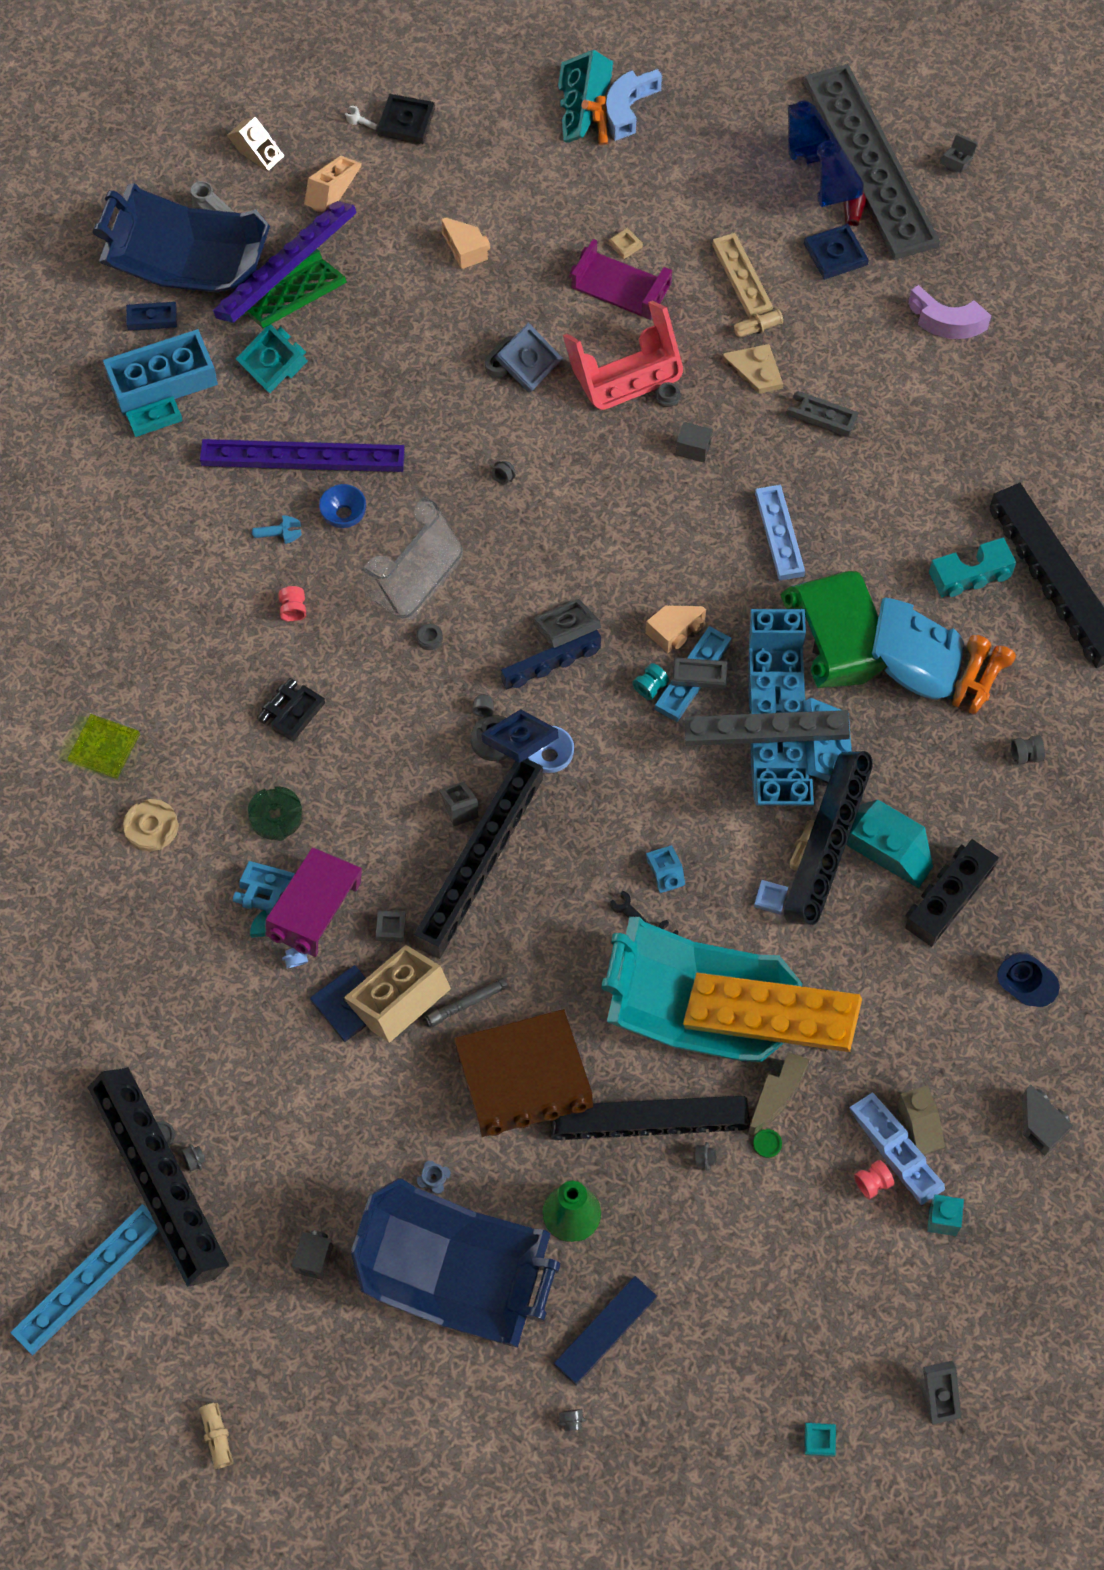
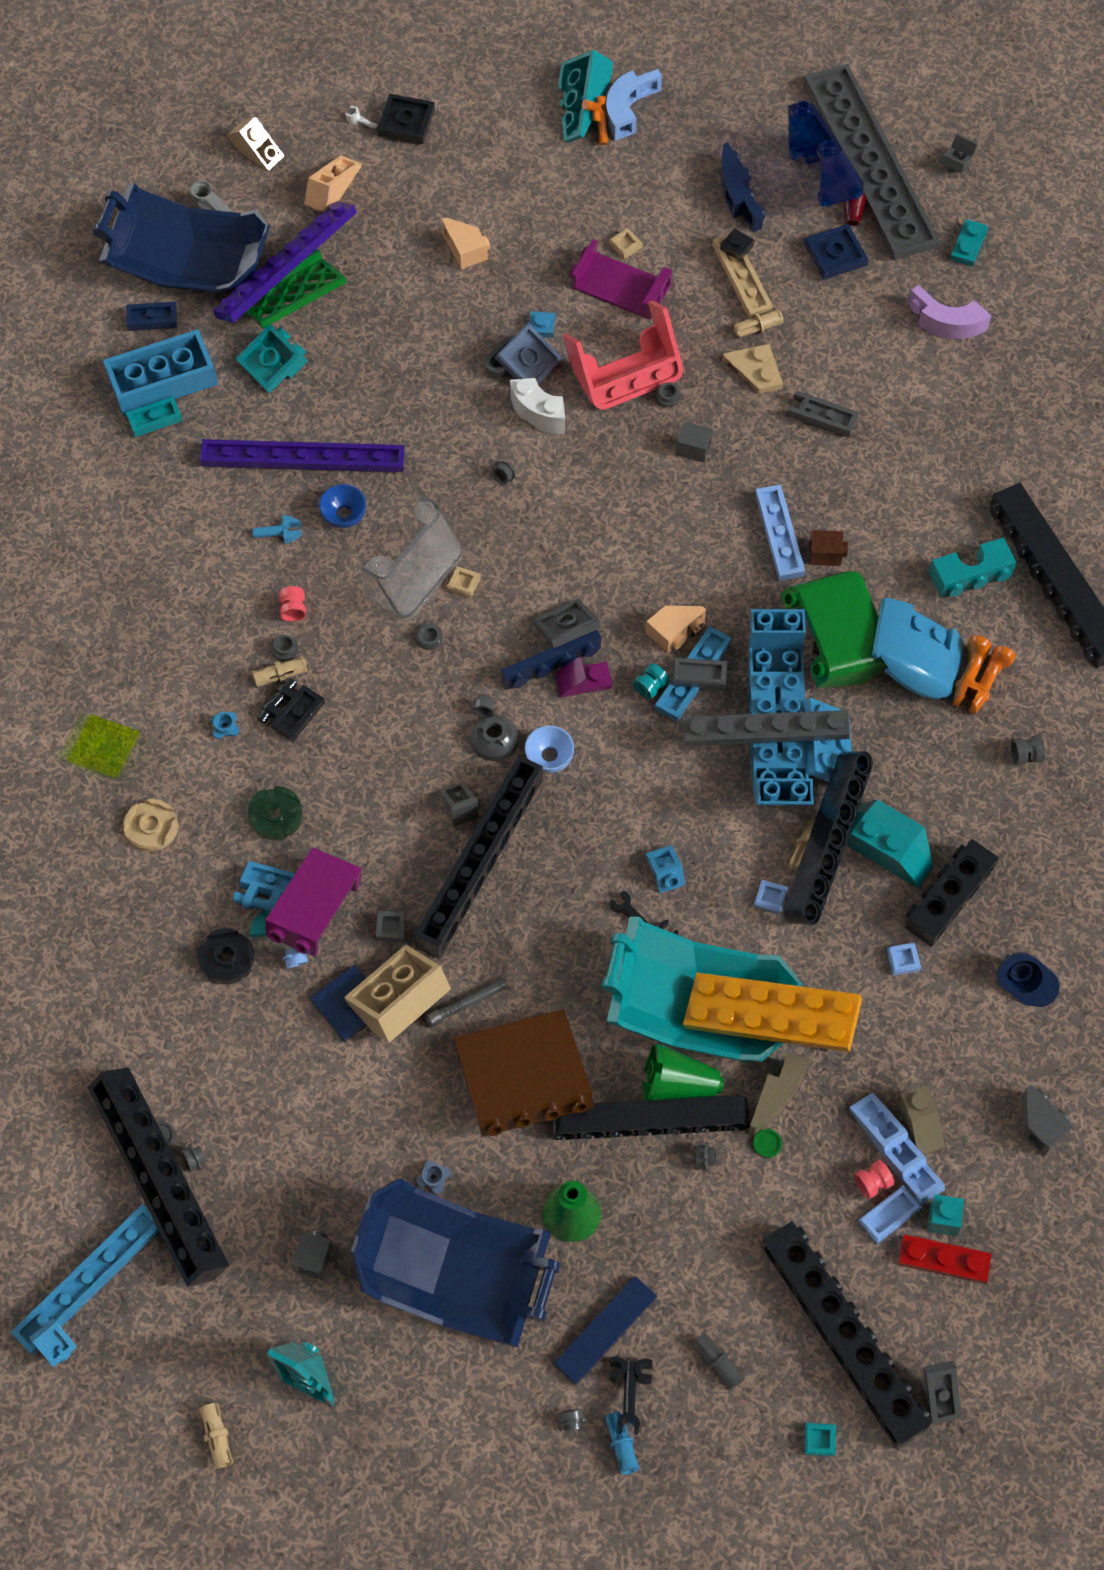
dark blue plate [481,709,559,763] -> none
none -> dark azure bracket [30,1318,77,1367]
none -> black plate [197,928,255,984]
none -> dark azure plate [211,712,239,739]
none -> tan pin [252,656,308,687]
none -> teal wedge [267,1342,335,1407]
none -> dark grey plate [272,635,299,660]
none -> tan tile [447,566,481,599]
none -> white brick [510,378,565,434]
none -> dark azure plate [530,311,555,338]
none -> magenta slope [555,657,612,698]
none -> dark azure axle [605,1411,640,1475]
none -> black bar [609,1356,653,1435]
none -> green cone [642,1044,724,1101]
none -> dark grey axle [693,1334,745,1391]
none -> dark blue slope [720,142,765,232]
none -> black plate [720,228,755,261]
none -> black brick [761,1221,931,1450]
none -> copper brick [810,530,848,566]
none -> light blue tile [858,1185,922,1244]
none -> light blue tile [886,942,921,976]
none -> red plate [898,1234,992,1284]
none -> teal plate [950,219,989,267]

